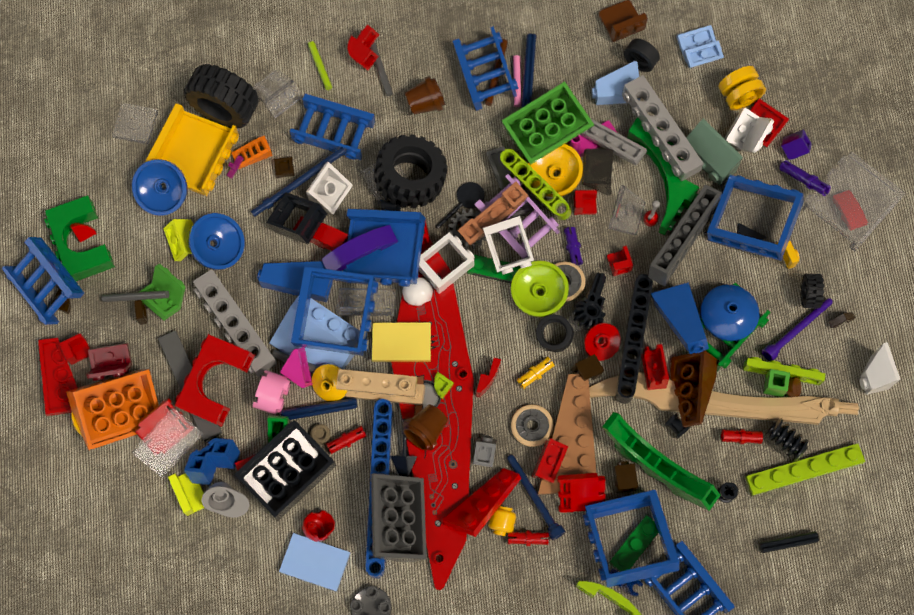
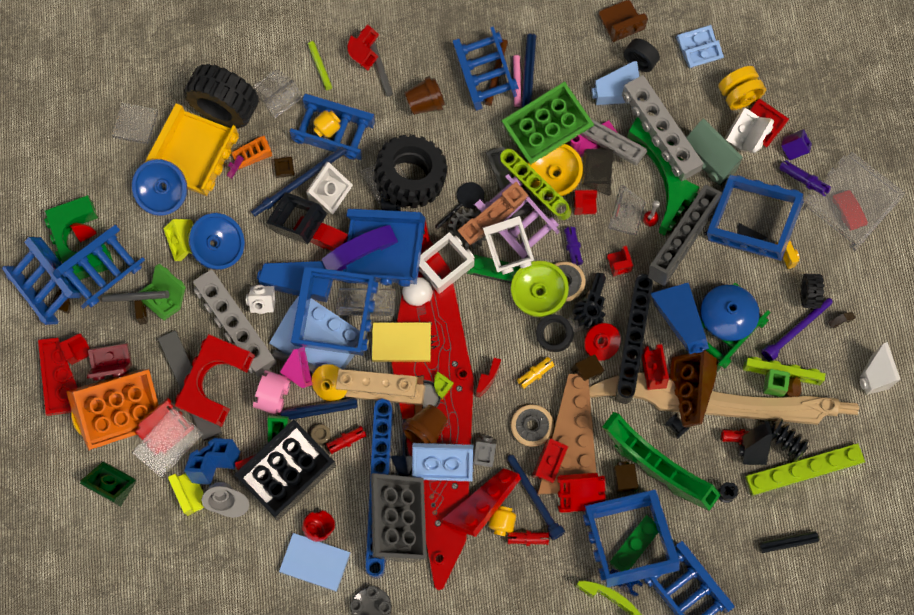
none -> blue fence [52,225,145,309]
none -> dark green slope [80,461,136,507]
none -> white brick [246,285,276,314]
none -> yellow head [313,110,341,138]
none -> light blue tile [412,443,473,481]
none -> black slope [737,422,772,465]

